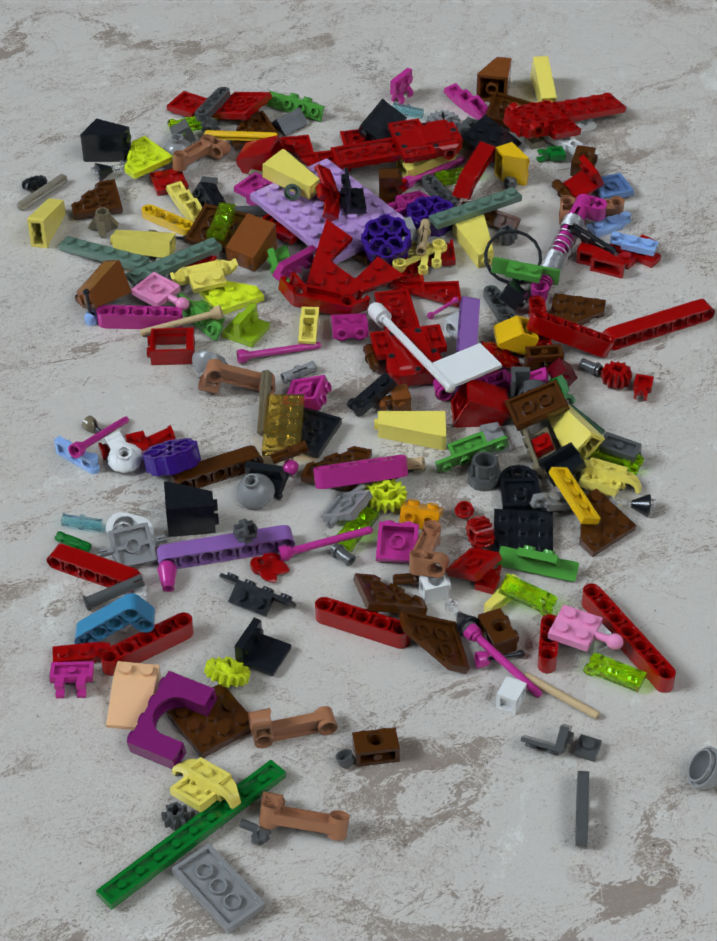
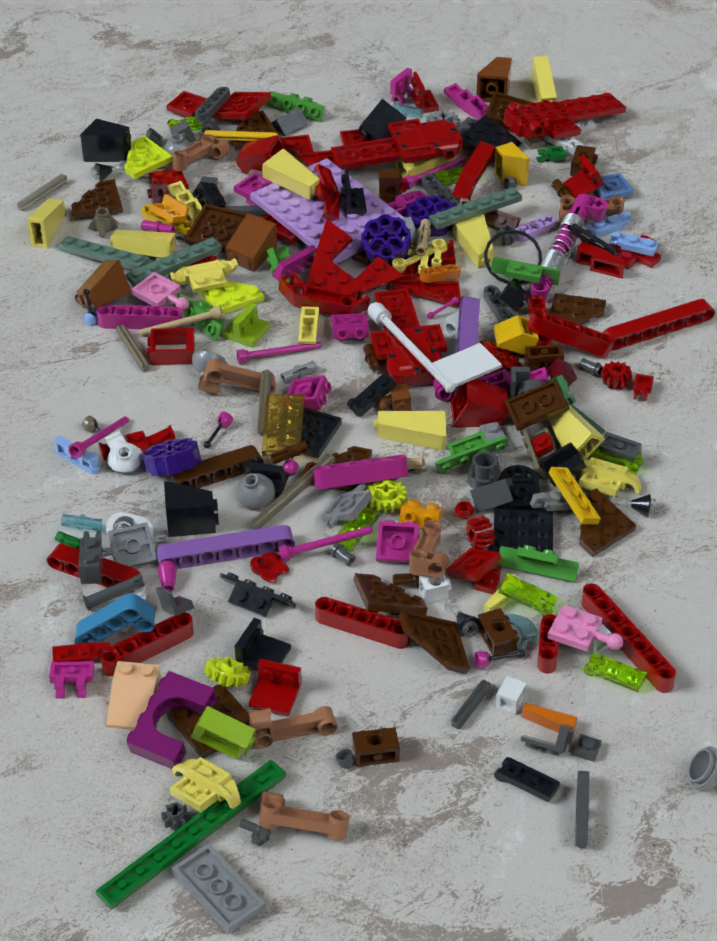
black gear [22,175,48,191] -> none
clear neon green plate [207,202,236,241] -> none
dark grey gear [233,518,258,544] -> none
plate [284,184,301,201] -> none
dark pink piece [463,623,542,698] -> none
tan bar [525,672,600,720] -> none
none -> dark grey hinge [78,531,103,584]
none -> dark tan axle [116,324,150,372]
none -> dark pink pin [141,220,175,233]
none -> dark grey plate [146,127,162,146]
none -> dark red brick [147,180,168,204]
none -> light orange bracket [149,194,189,225]
none -> dark grey panel [156,587,194,616]
none -> lime window [191,706,255,760]
none -> hinge [204,411,233,448]
none -> red bracket [248,659,302,716]
none -> dark tan axle [250,454,335,530]
none -> red bracket [411,72,439,114]
none -> orange beam [419,264,461,283]
none -> dark grey axle [451,680,491,729]
none -> dark grey panel [470,478,513,512]
none -> black plate [494,757,560,802]
none -> clear light blue piece [504,613,537,652]
none -> lavender beam [515,215,556,242]
none -> orange piece [522,702,577,733]

